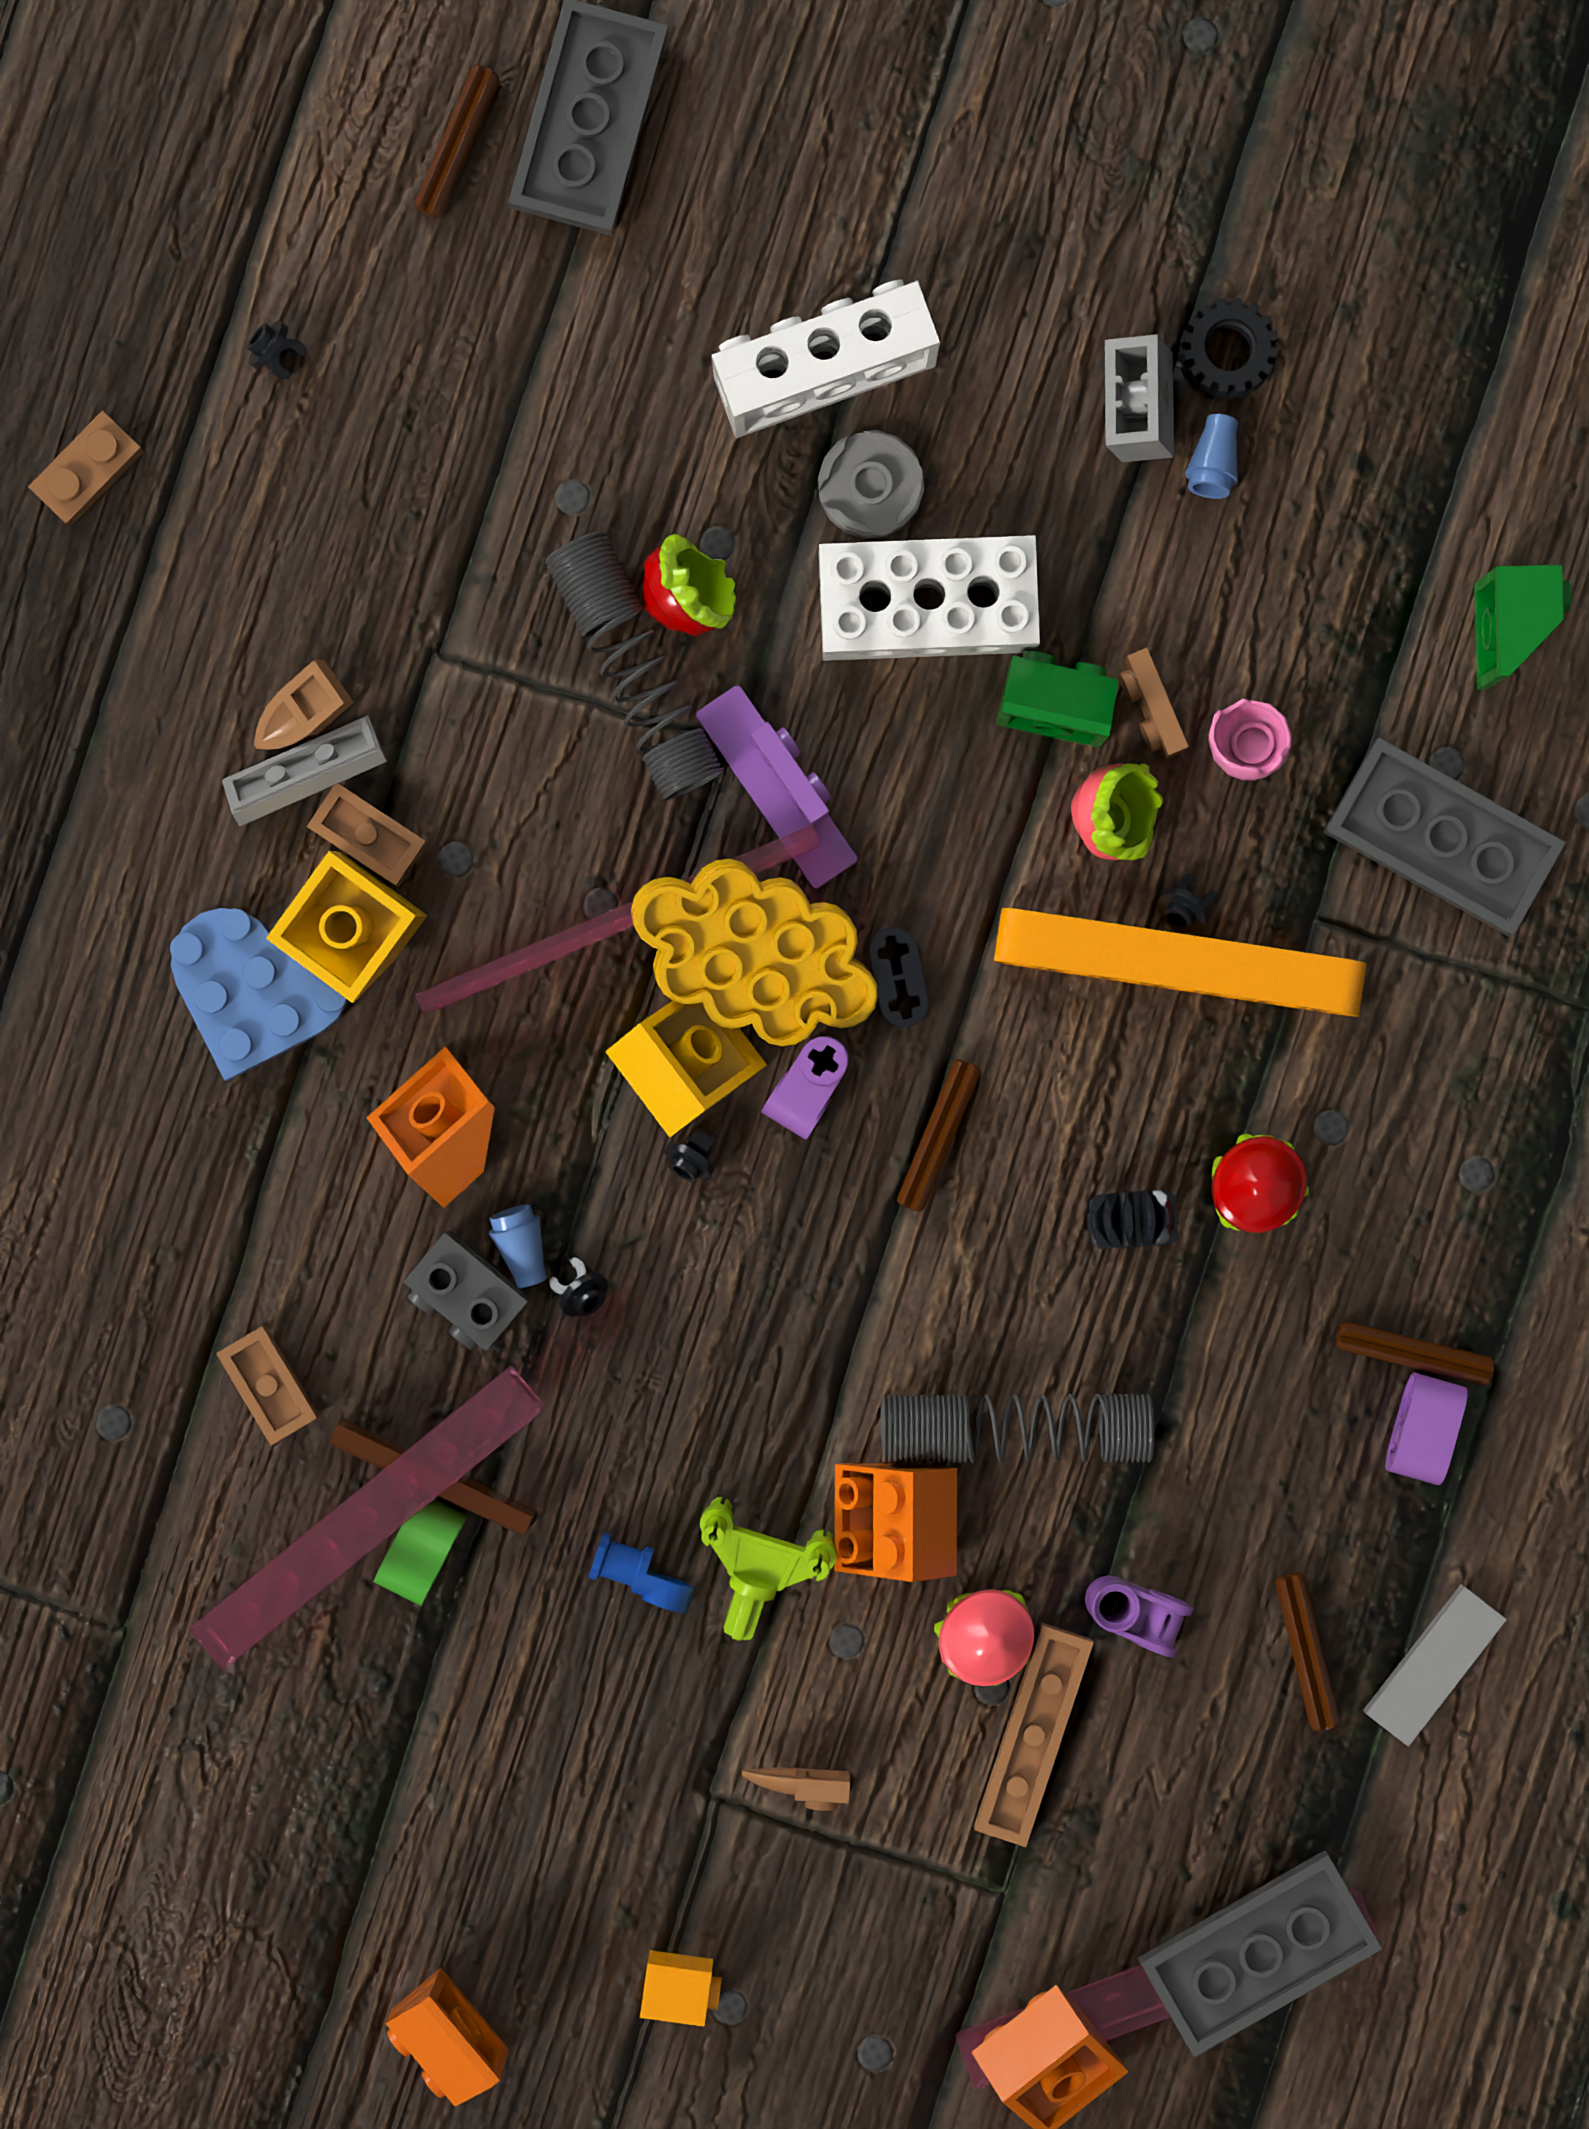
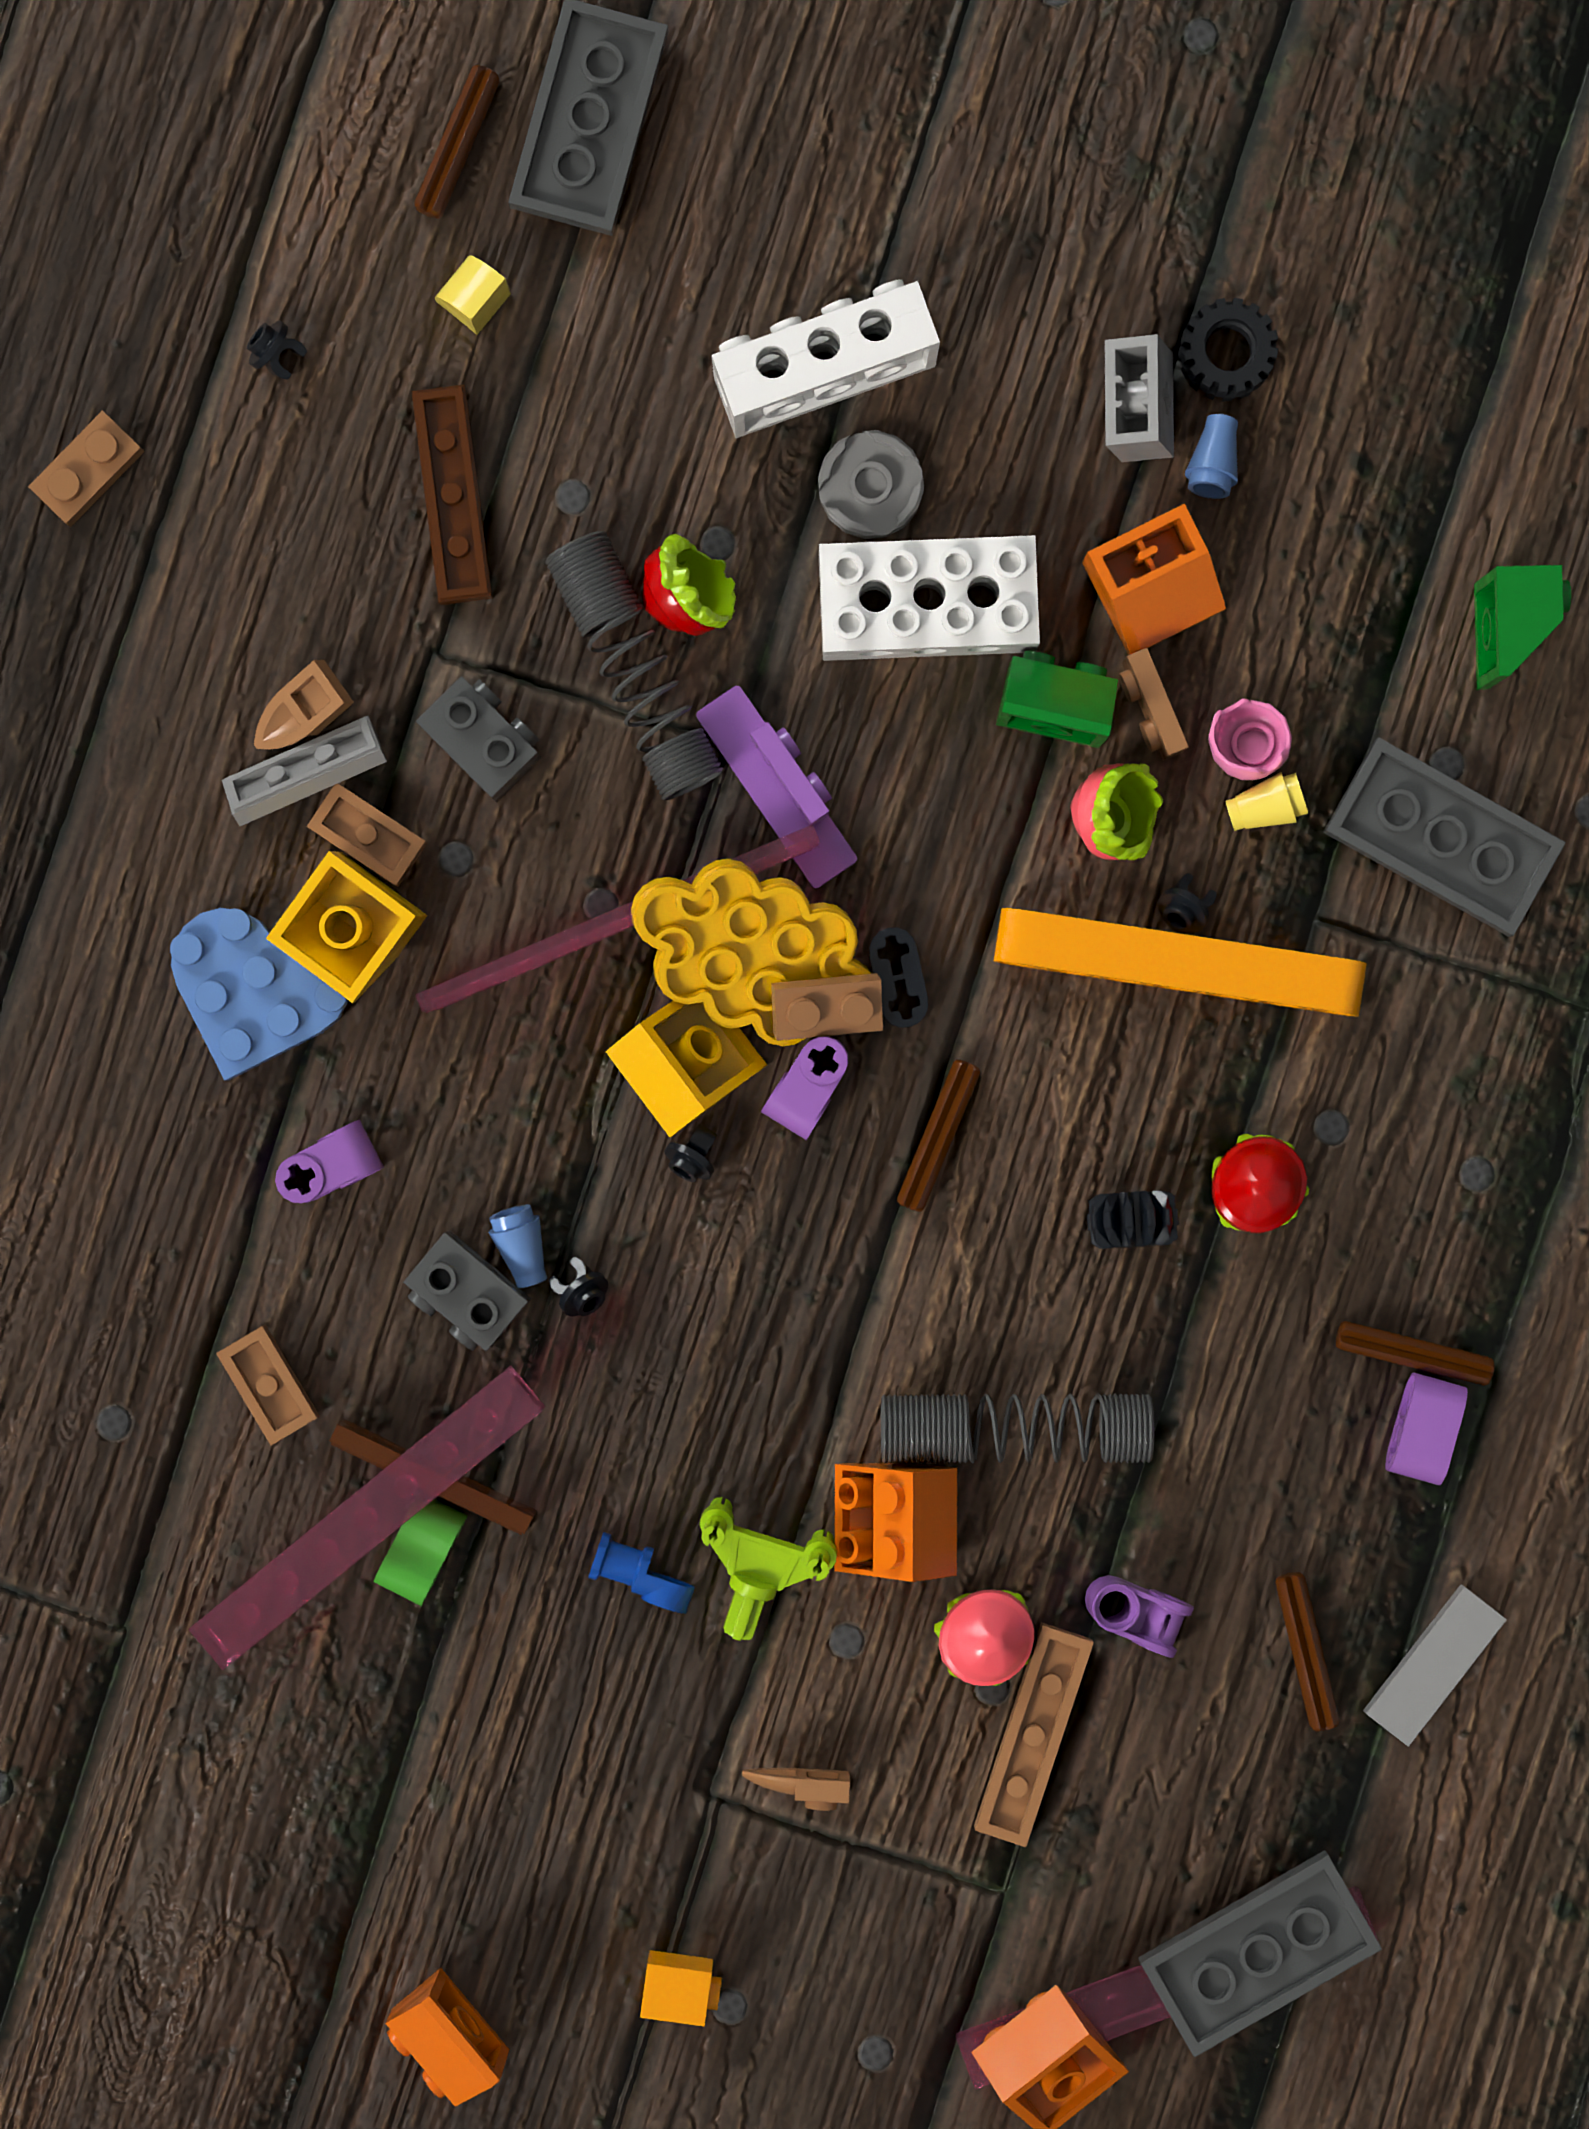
orange slope [366,1046,495,1208] -> none
none -> medium lavender piece [275,1120,384,1203]
none -> reddish brown tile [412,384,493,605]
none -> dark grey brick [416,676,541,803]
none -> light yellow brick [435,255,511,335]
none -> medium nougat plate [771,973,883,1041]
none -> orange slope [1082,503,1226,655]
none -> light yellow cone [1225,772,1308,831]

